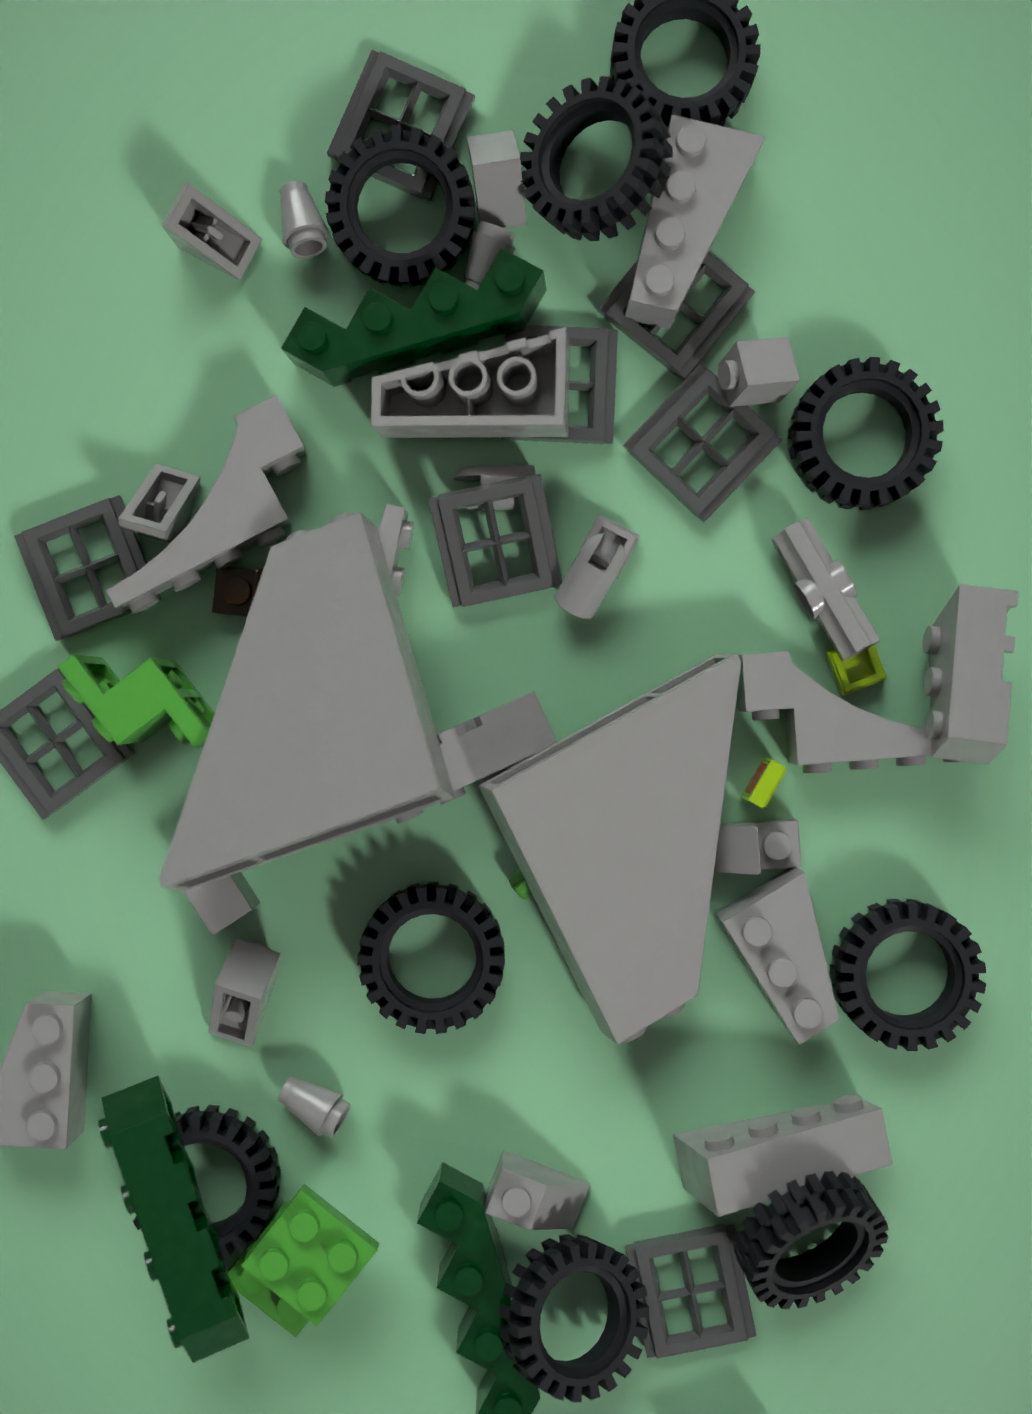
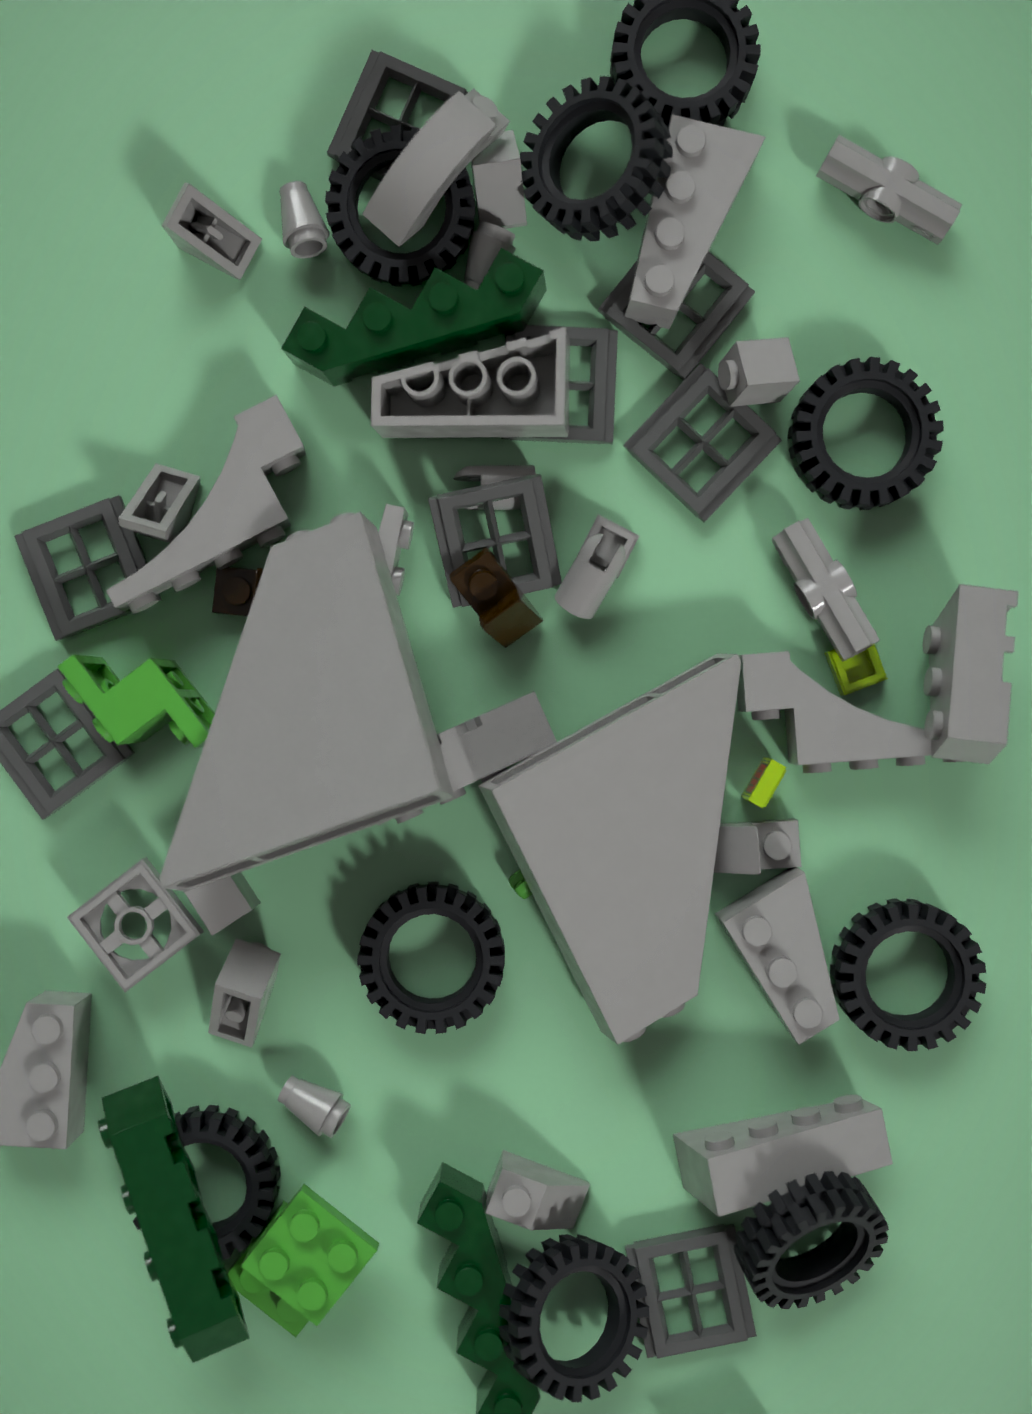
none -> light grey piece [67,857,204,992]
none -> light grey arch [362,89,510,247]
none -> dark brown slope [449,547,543,648]
none -> light grey piece [816,135,962,245]

